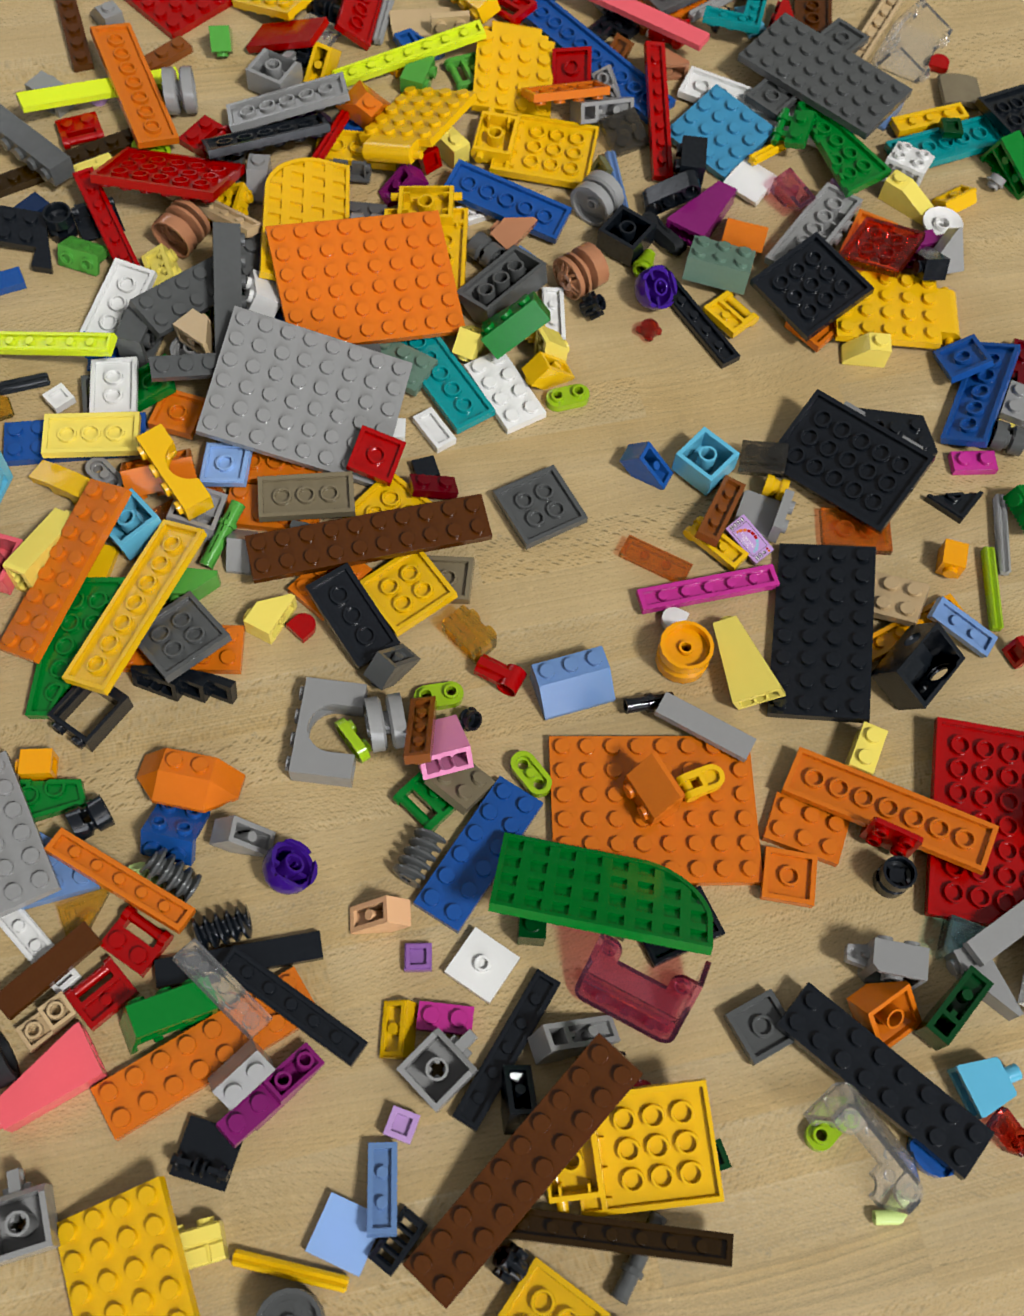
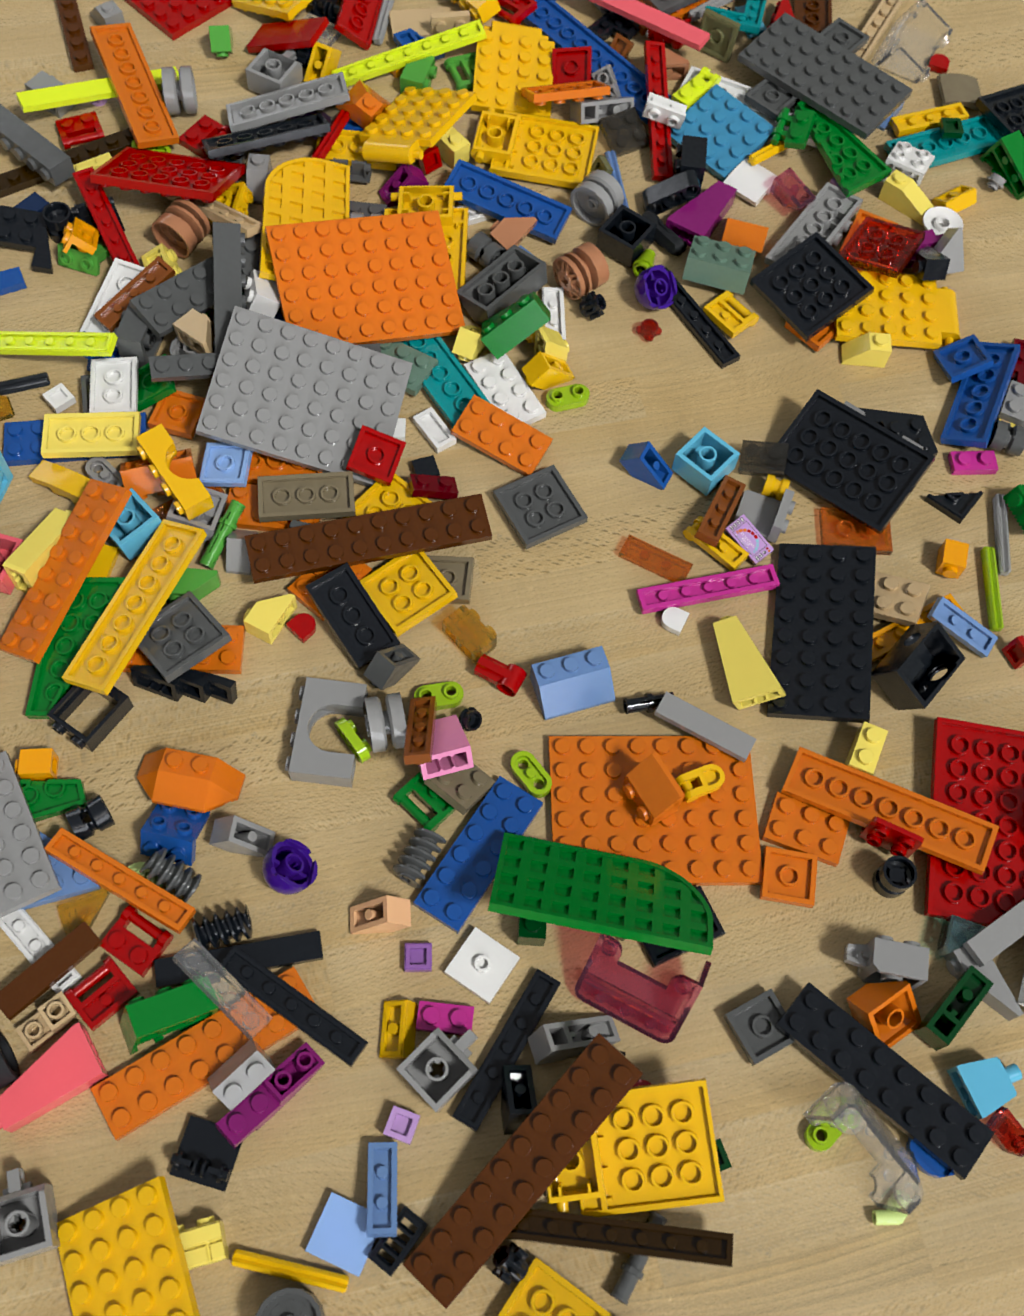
dark orange plate [145,35,193,70] -> none
light orange wheel [655,620,714,684] -> none
none -> light orange bracket [61,217,99,255]
none -> dark orange plate [93,256,176,333]
none -> orange plate [451,394,553,476]
none -> white bracket [642,92,687,130]
none -> neon yellow plate [671,66,721,111]
none -> olive plate [699,8,741,63]

